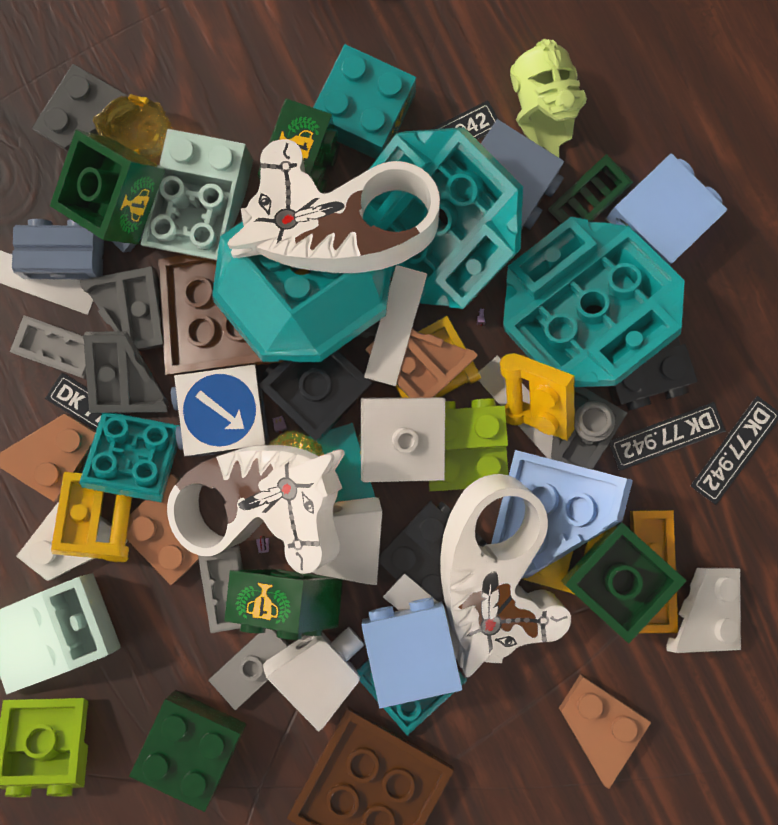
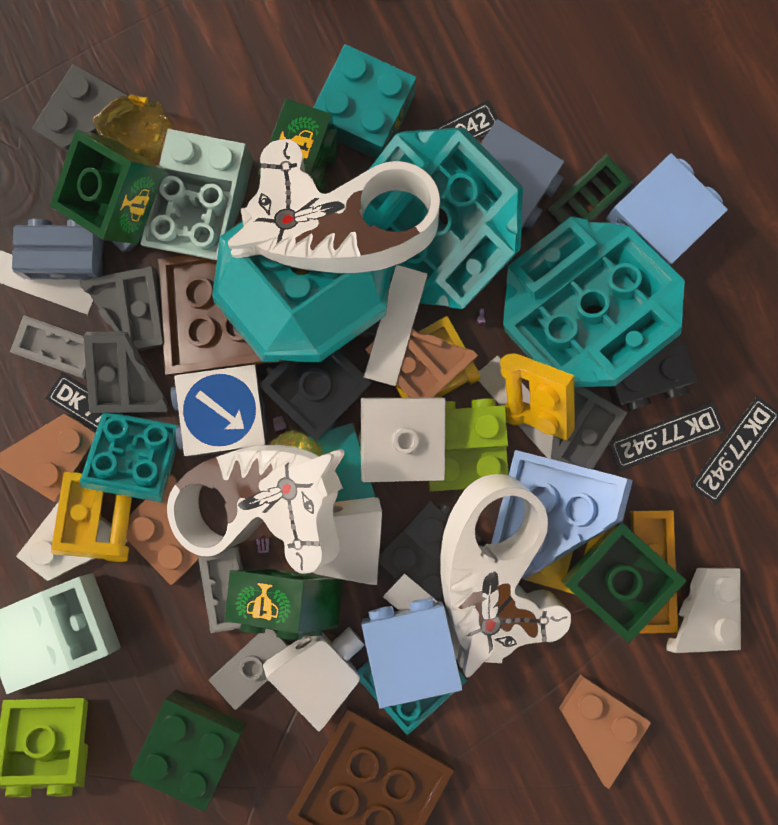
yellowish green helmet [510,39,587,158] -> none
light grey plate [574,401,615,442] -> none

